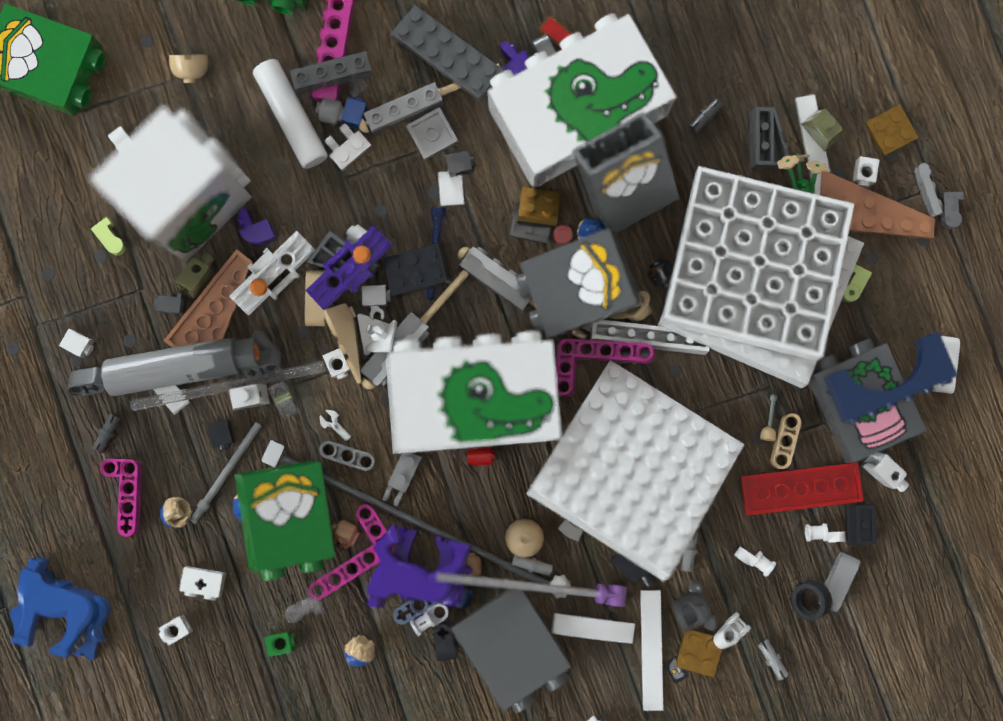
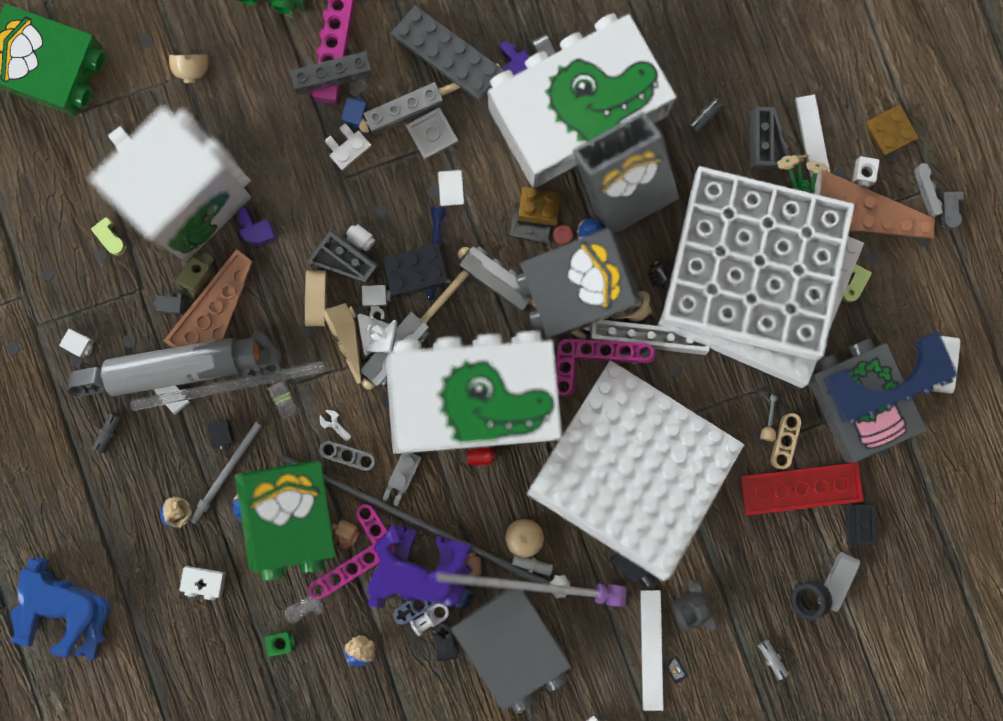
dark pink beam [100,459,142,537] -> none
white brick [159,614,193,646] -> none
white piece [229,231,315,316] -> none
white torso [229,384,270,411] -> none
white cylinder [253,59,328,169] -> none
white sticker [261,440,284,467] -> none
dark purple piece [305,225,393,310] -> none
light grey head [315,98,344,125] -> none
white brick [323,348,351,380] -> none
black brick [445,150,475,178] -> none
red tile [537,15,573,50] -> none
white slope [551,613,635,643] -> none
light grey piece [558,519,583,541] -> none
pearl gold plate [675,630,722,677] -> none
light grey pin [681,532,698,572] -> none
white piece [713,612,751,649] -> none
white connector [734,547,776,577] -> none
olive torso [801,109,843,152] -> none
white connector [805,523,846,542] -> none
white torso [860,452,909,492] -> none

